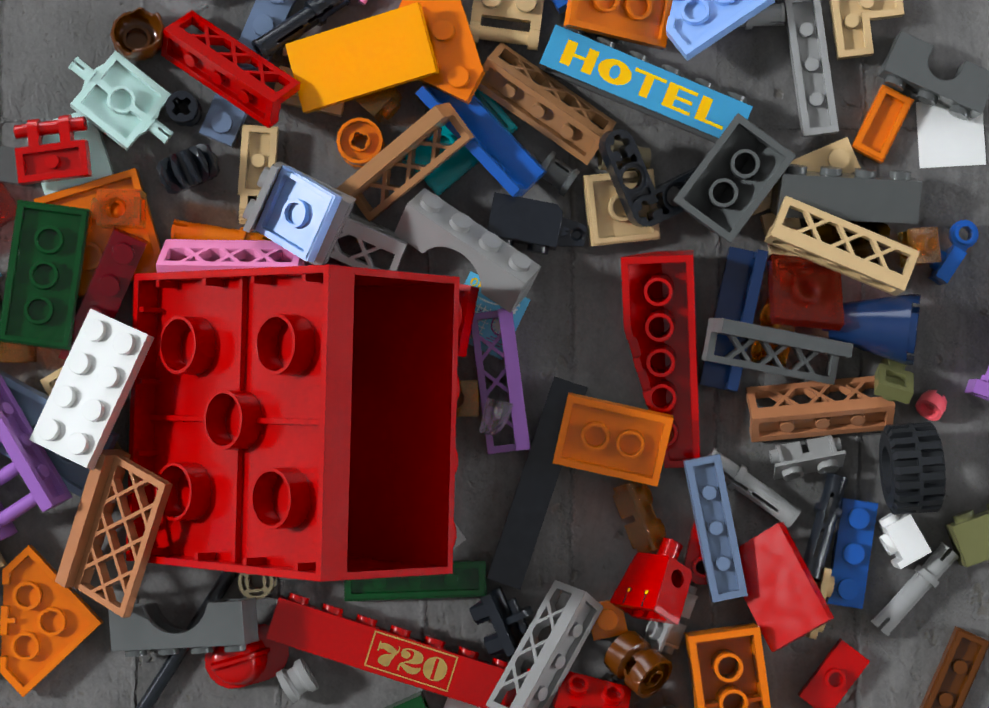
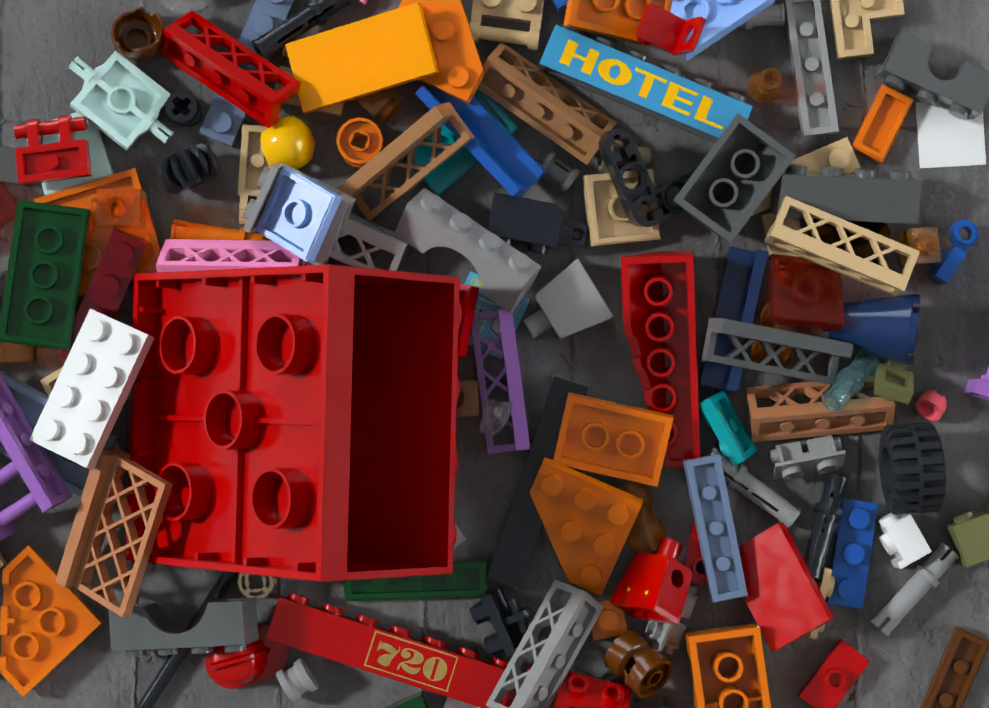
none -> yellow hair [261,116,315,170]
none -> light grey torso [523,259,614,340]
none -> orange plate [529,457,643,596]
none -> red bracket [636,3,706,56]
none -> teal plate [699,390,757,466]
none -> clear orange cone [748,68,783,103]
none -> clear light blue pin [822,350,878,413]

